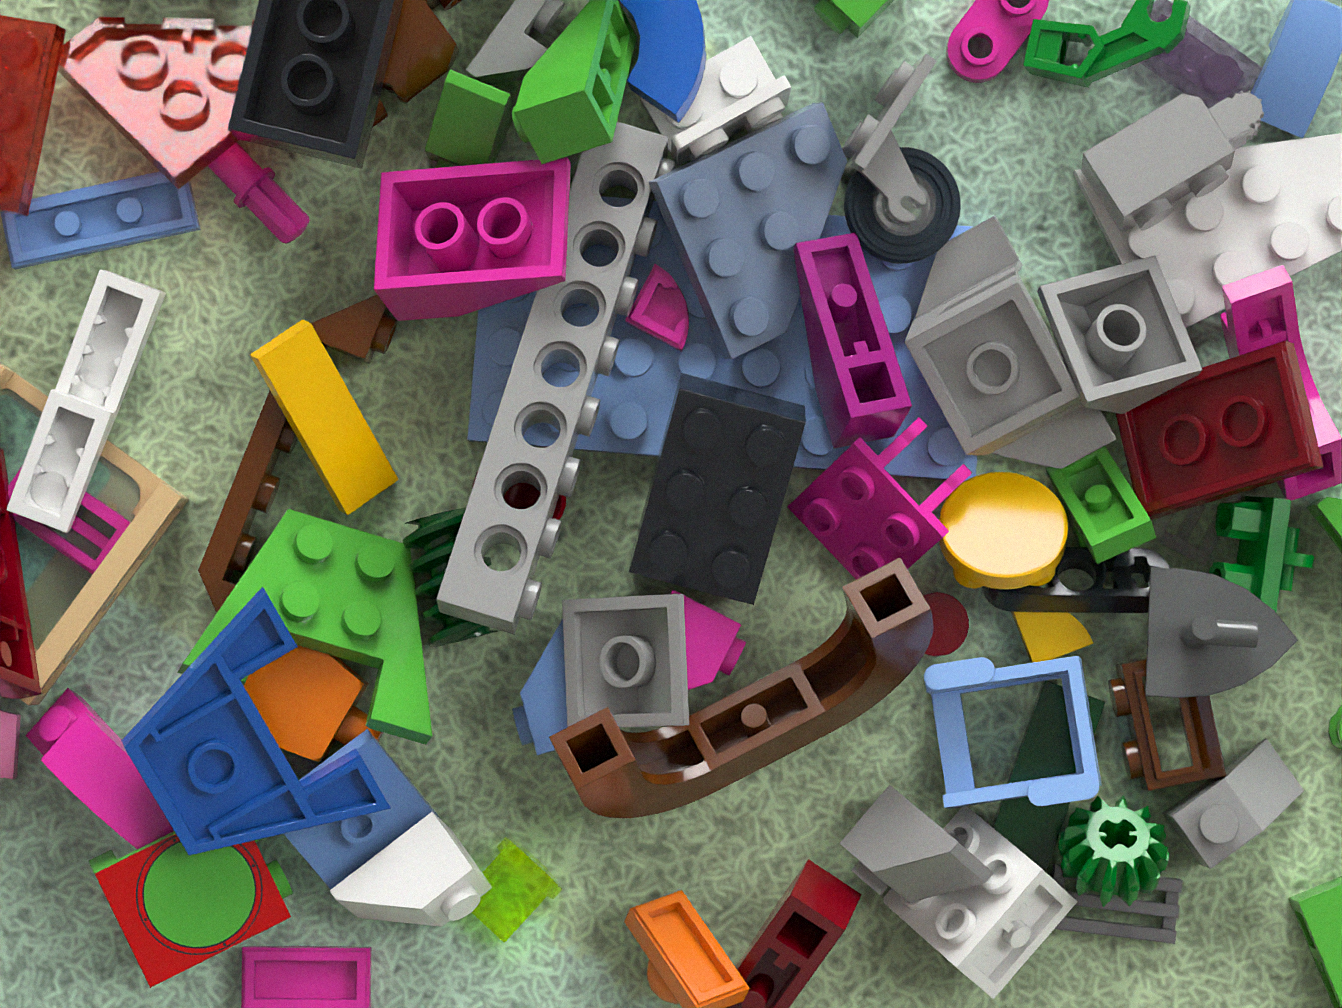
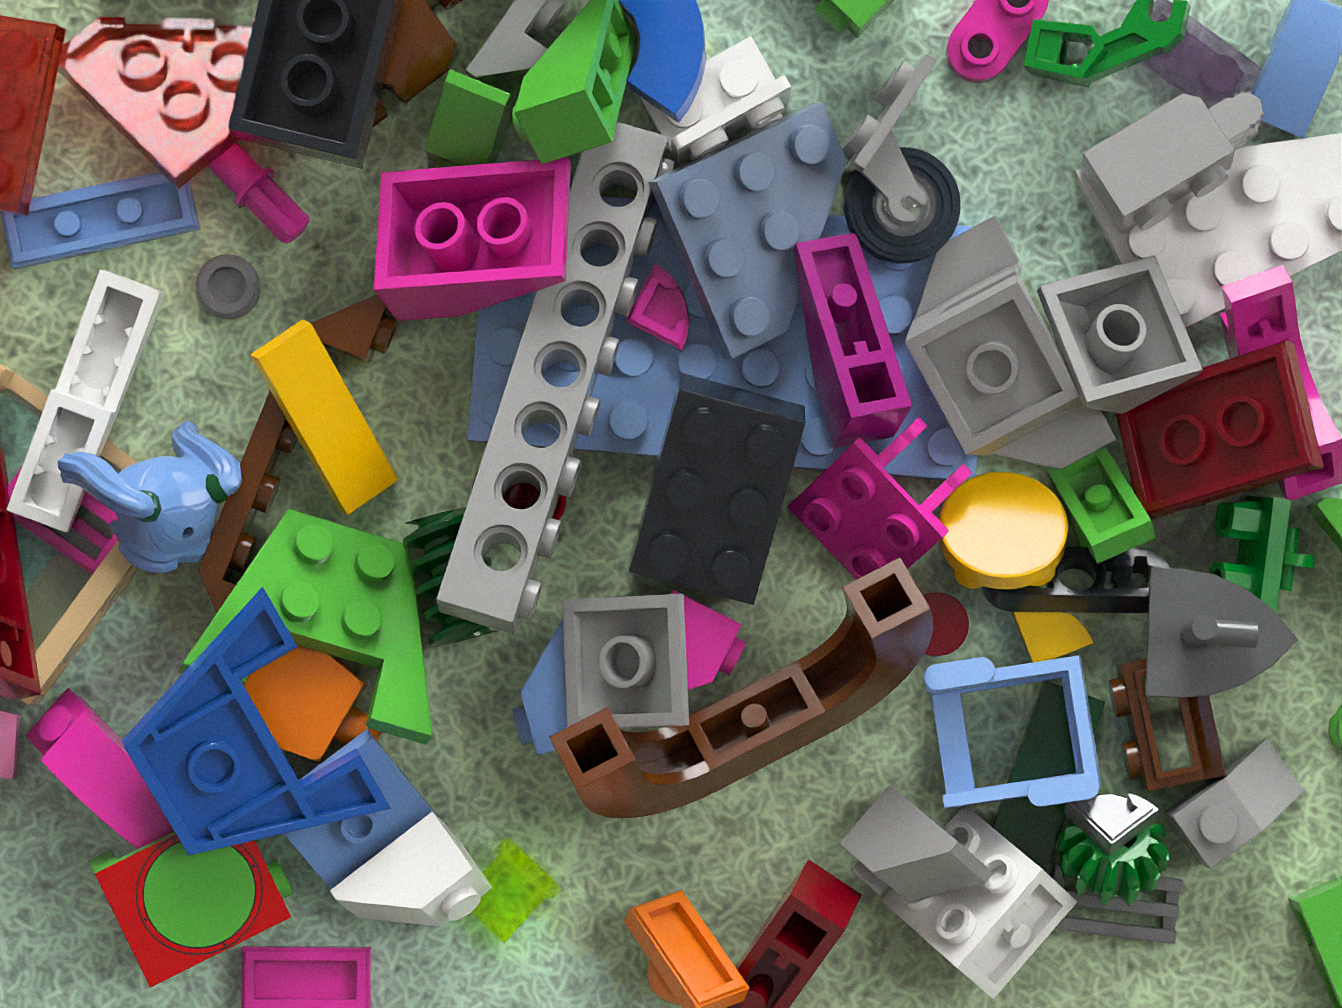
none -> medium blue hair [58,421,242,573]
none -> flat silver tile [195,254,261,319]
none -> tile [1064,793,1158,856]

